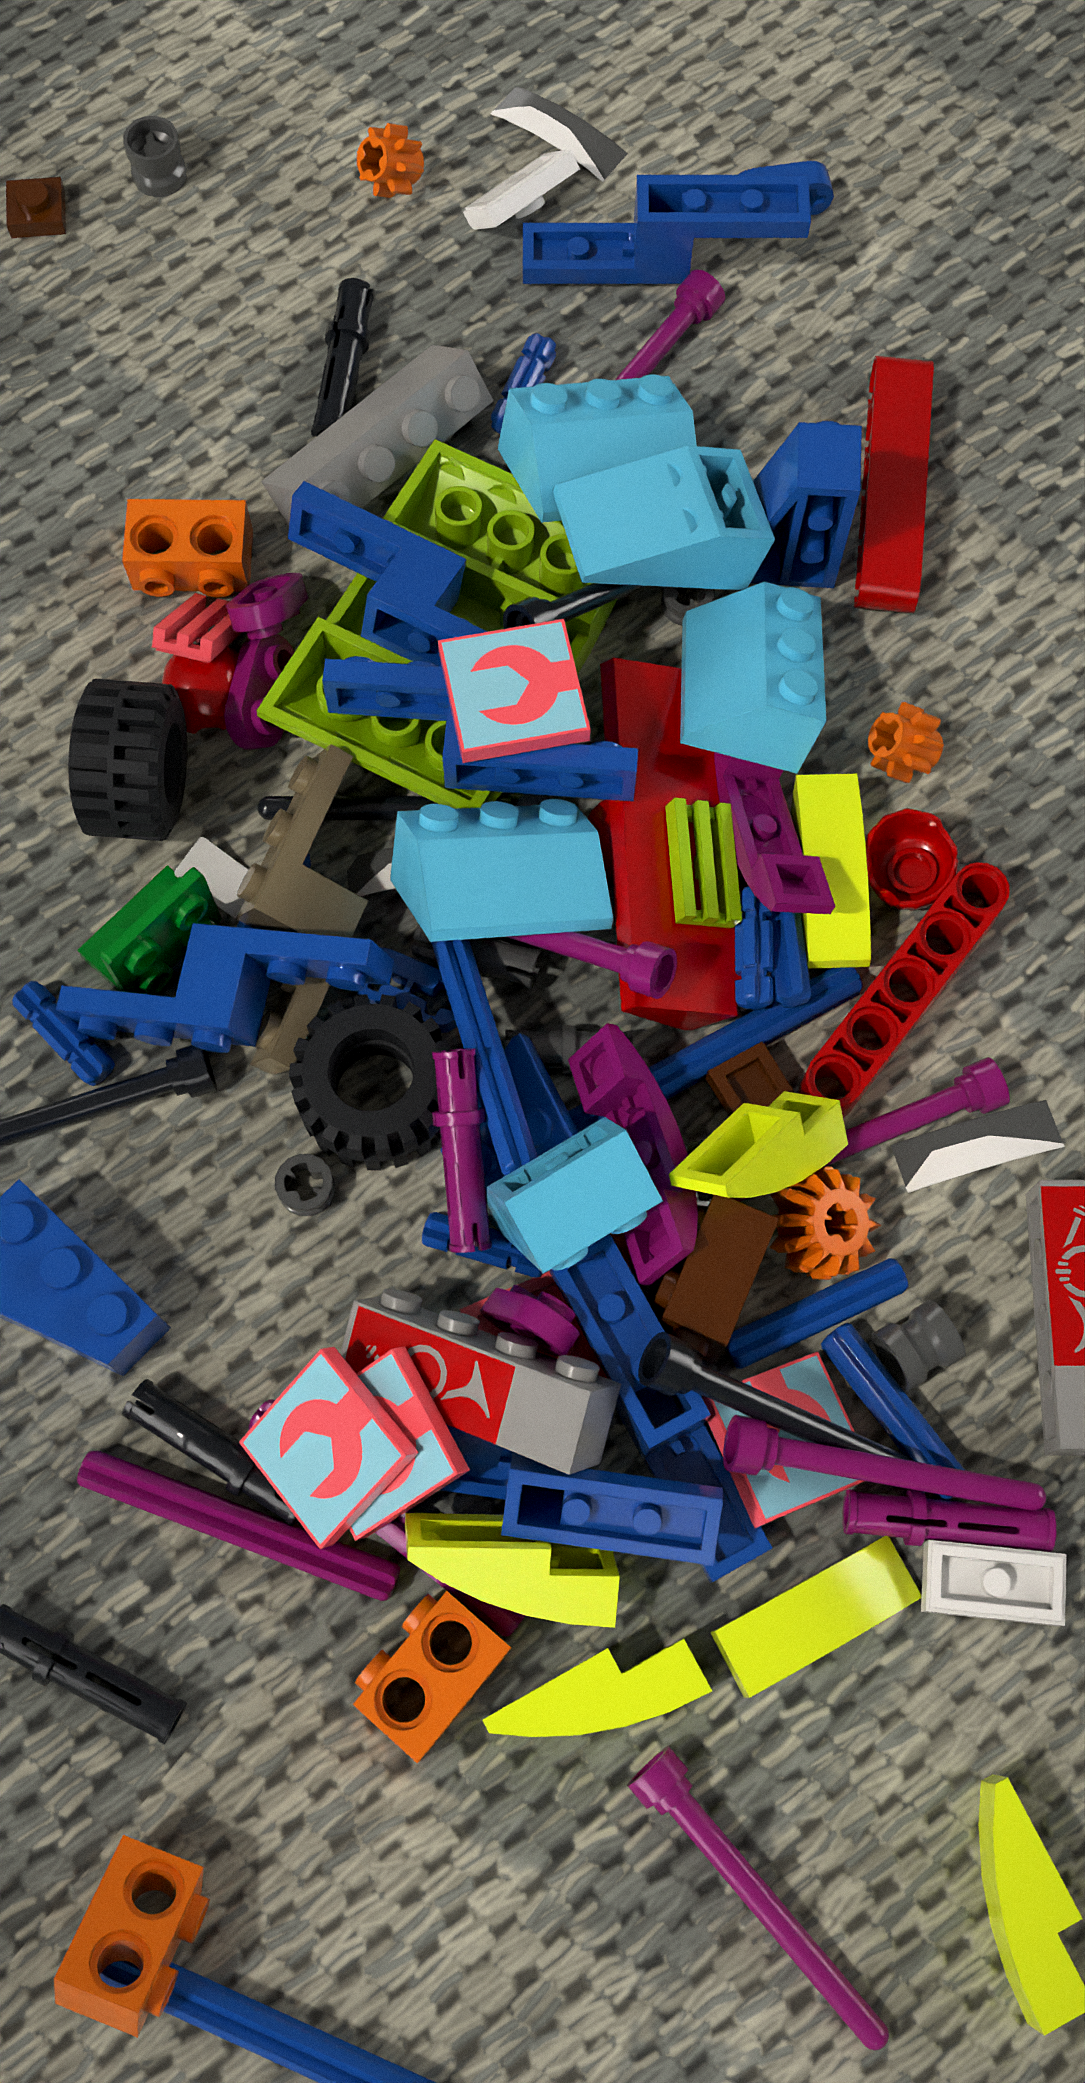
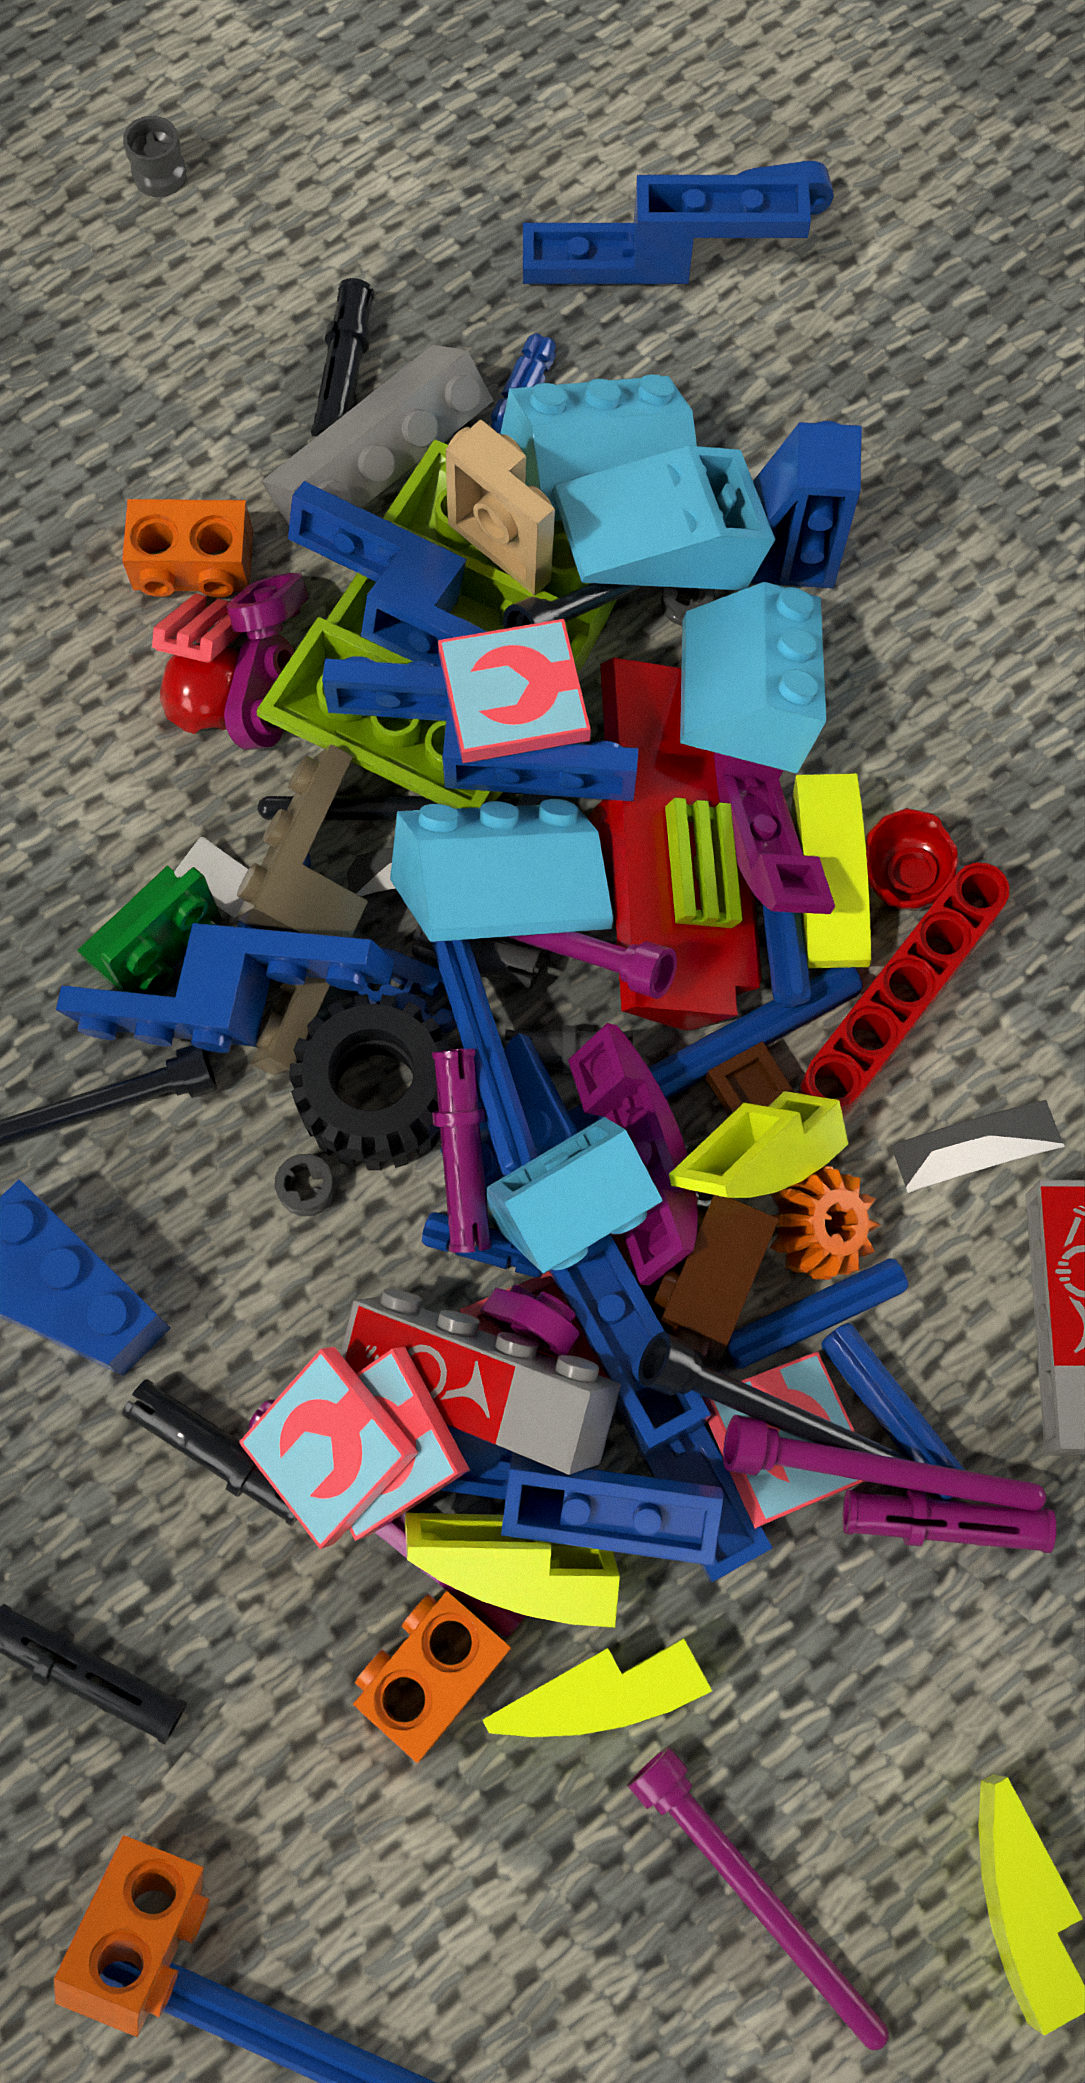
reddish brown plate [6,177,66,238] -> none
blue axle [12,981,115,1086] -> none
black tyre [68,678,187,841] -> none
magenta axle [77,1451,400,1601] -> none
orange gear [357,123,424,198] -> none
white plate [463,150,580,230] -> none
sticker [491,87,628,182] -> none
magenta piece [615,269,726,380] -> none
neon yellow slope [710,1536,921,1698] -> none
magenta piece [732,1057,1010,1202] -> none
blue axle [735,886,774,1010] -> none
red beam [854,356,934,613] -> none
orange gear [868,702,944,783] -> none
dark grey wheel [872,1299,966,1391] -> none
white plate [921,1540,1066,1626] -> none
none -> tan plate [446,420,555,596]

